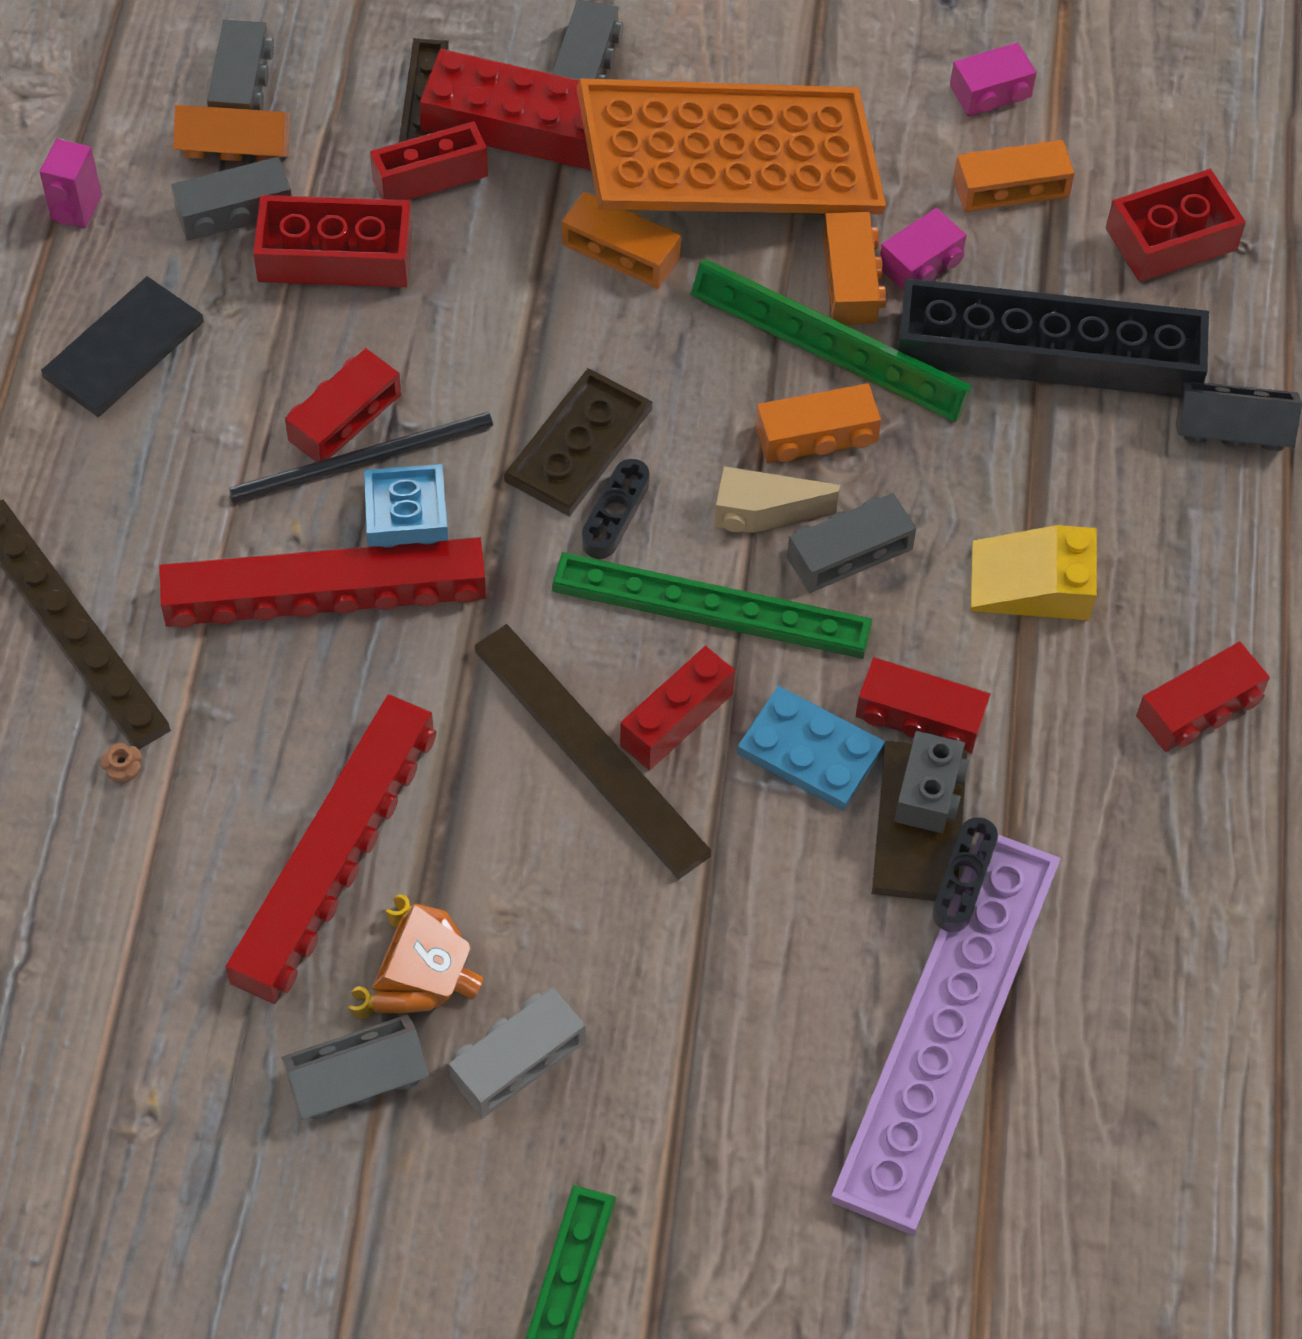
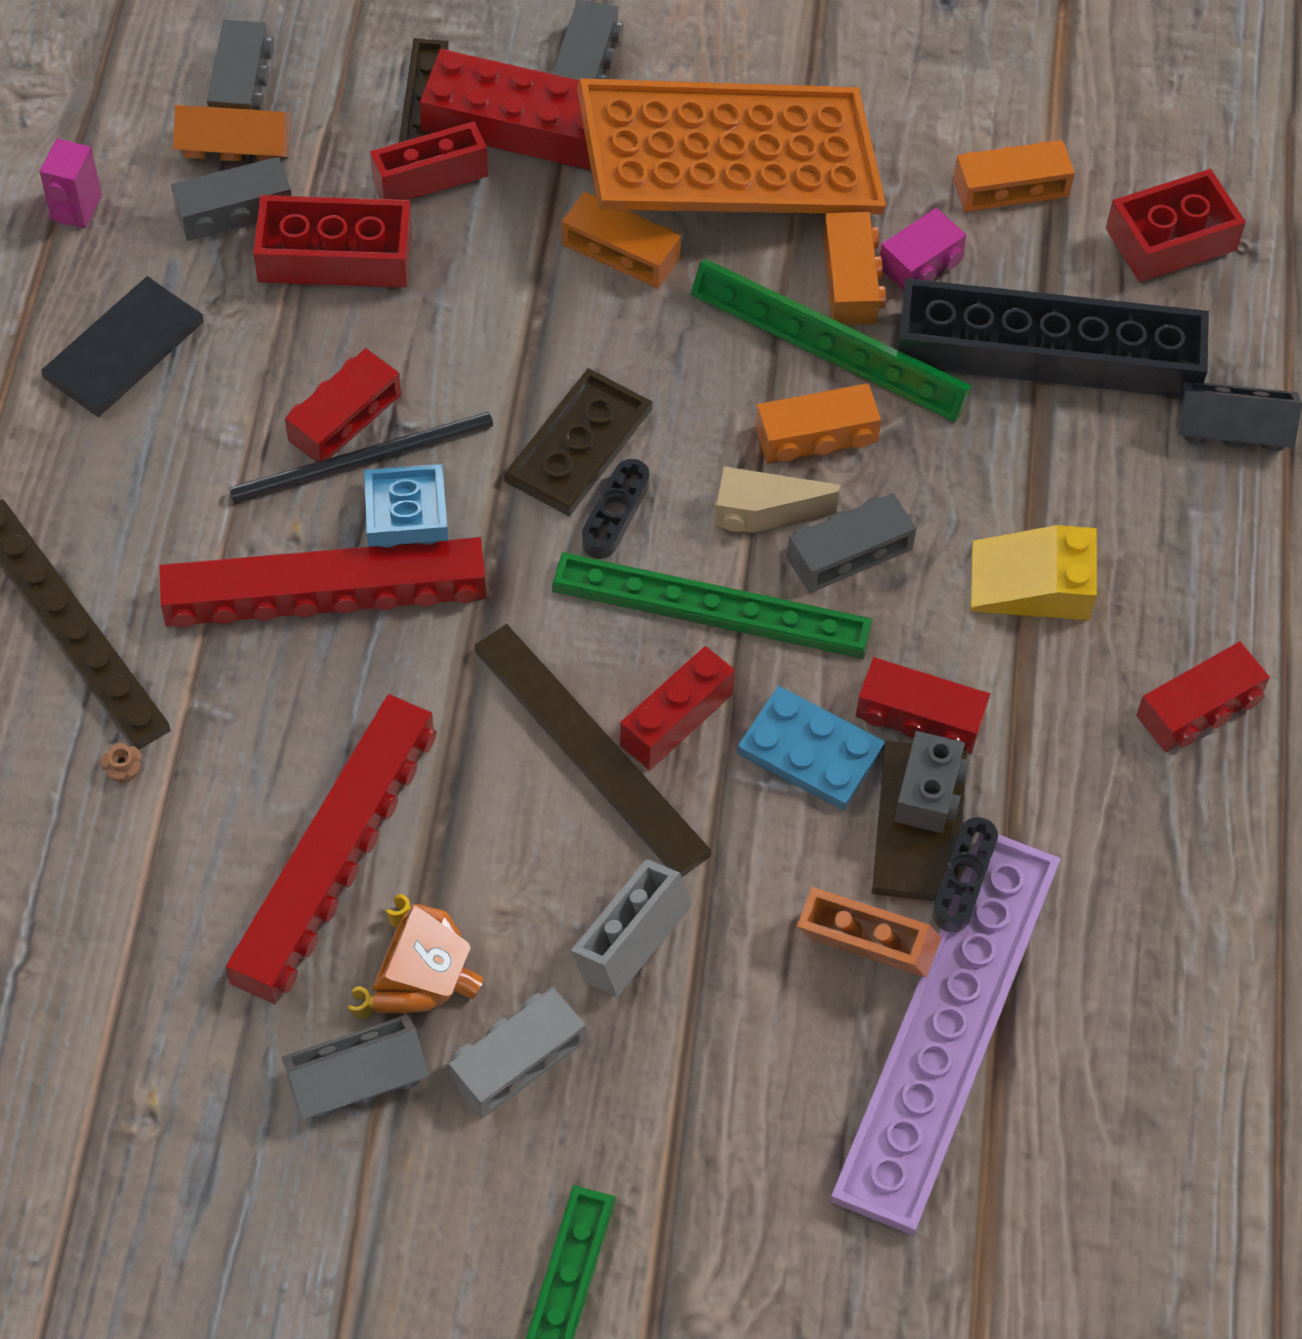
dark pink brick [950,42,1037,116] -> none
none -> light grey brick [571,859,692,997]
none -> orange brick [797,887,941,978]

